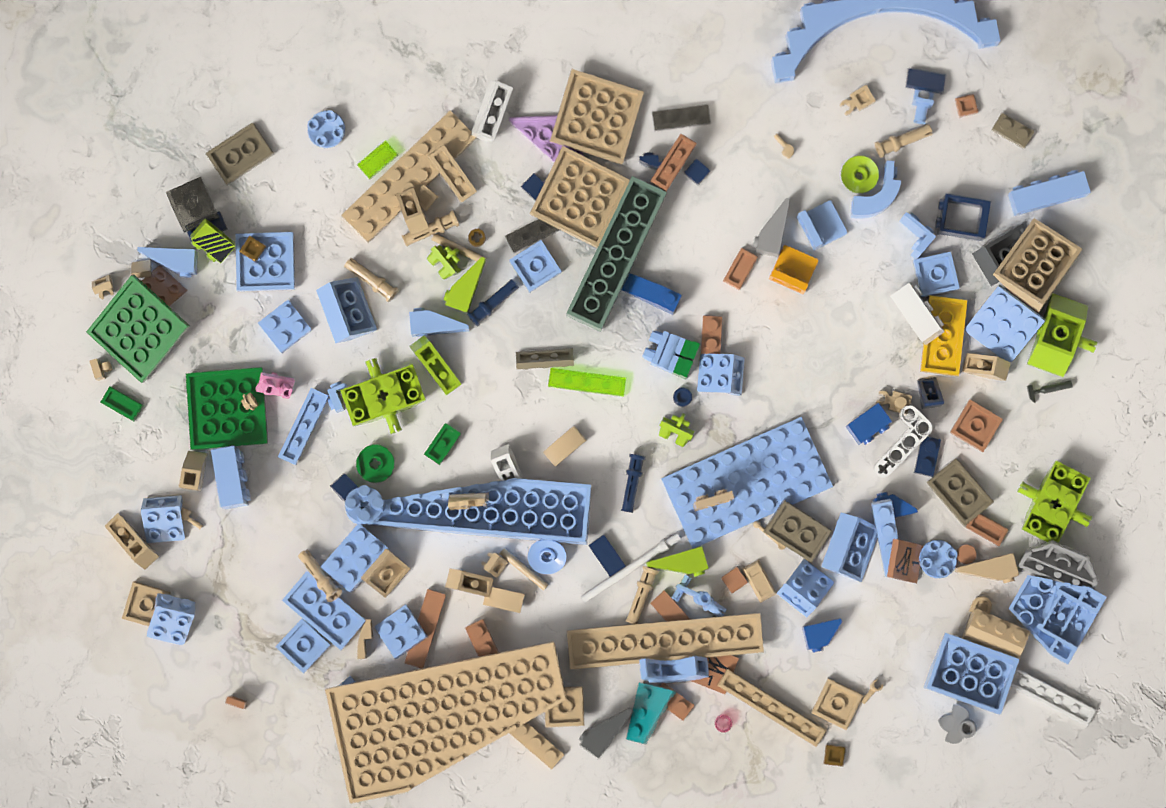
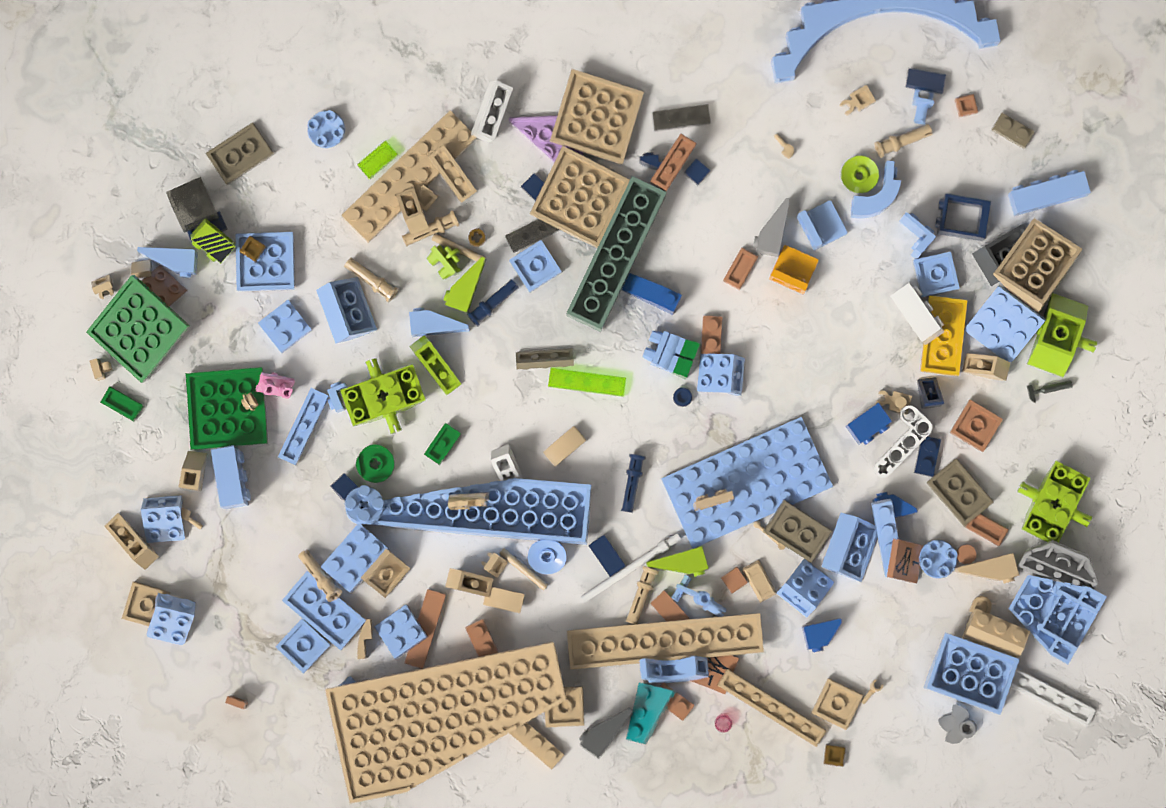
lime hips [659,413,695,447] -> none

